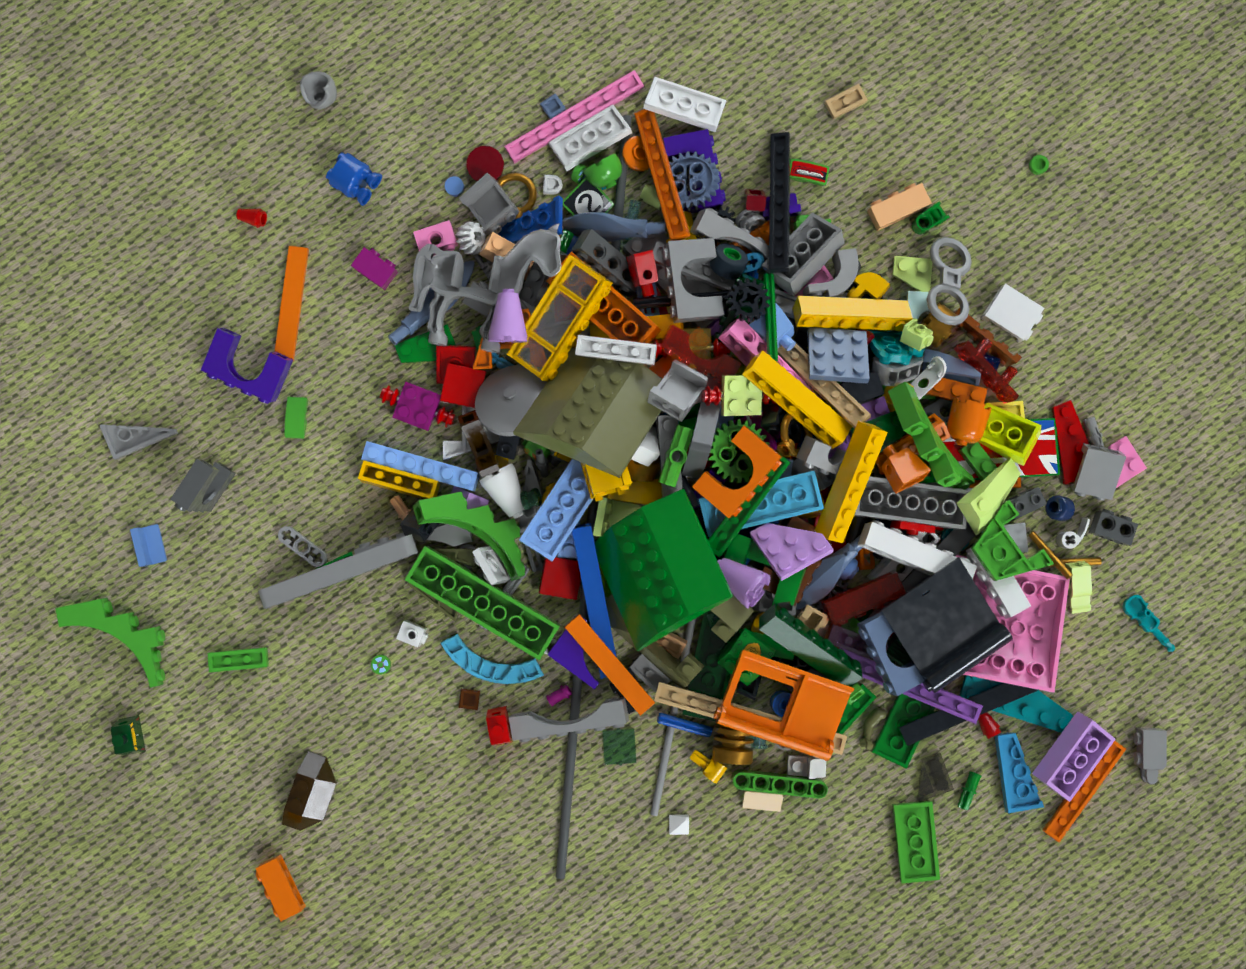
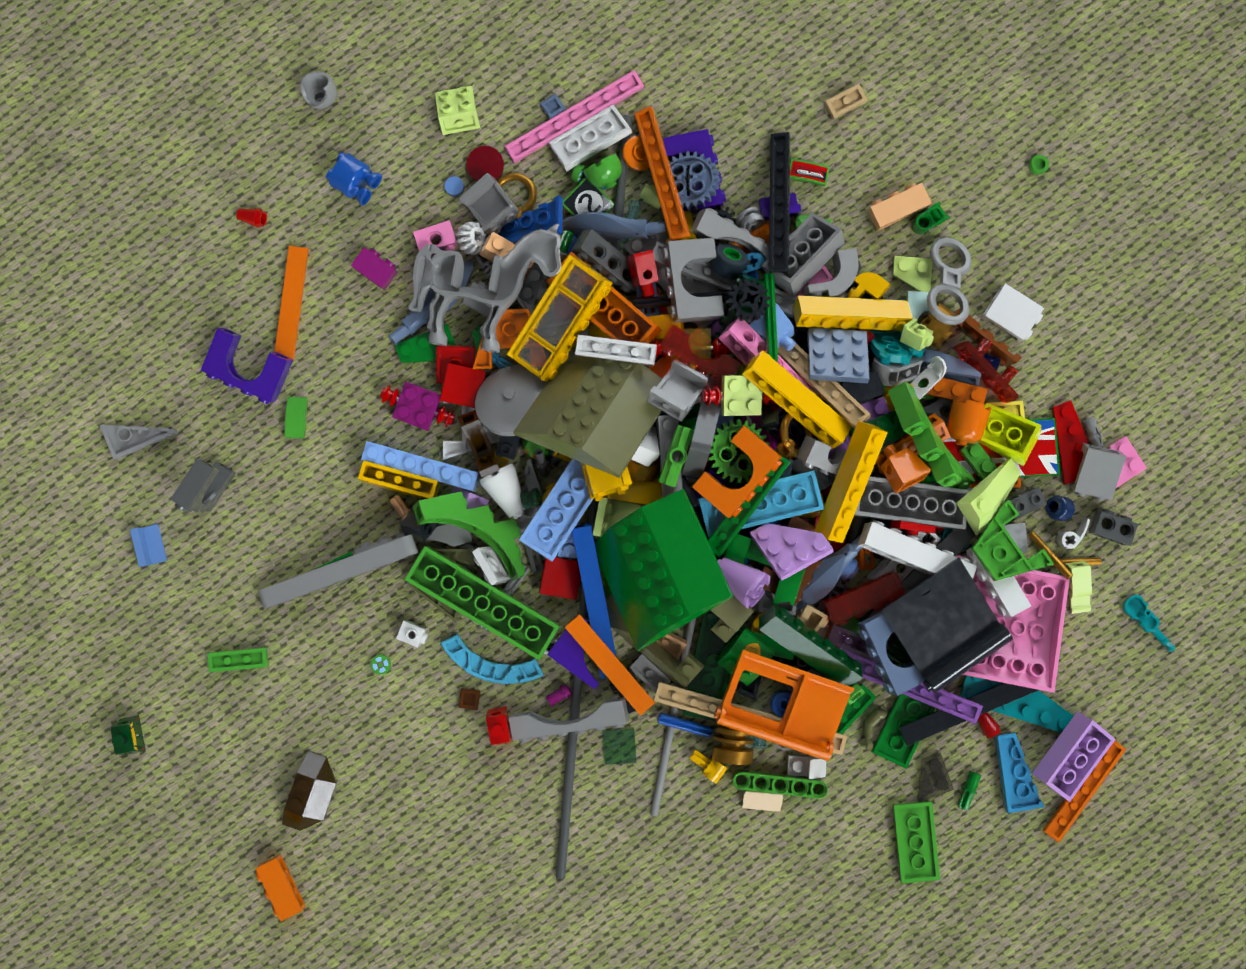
bright green arch [55,598,165,688] -> none
light grey beam [278,526,327,567] -> none
lavender cone [488,289,528,343] -> none
white tile [543,175,563,195] -> none
white tile [643,77,726,132] -> none
white slope [669,815,689,835] -> none
dark red slope [744,189,766,211] -> none
light grey hinge [1134,728,1167,785] -> none
none -> yellowish green bracket [435,86,480,135]

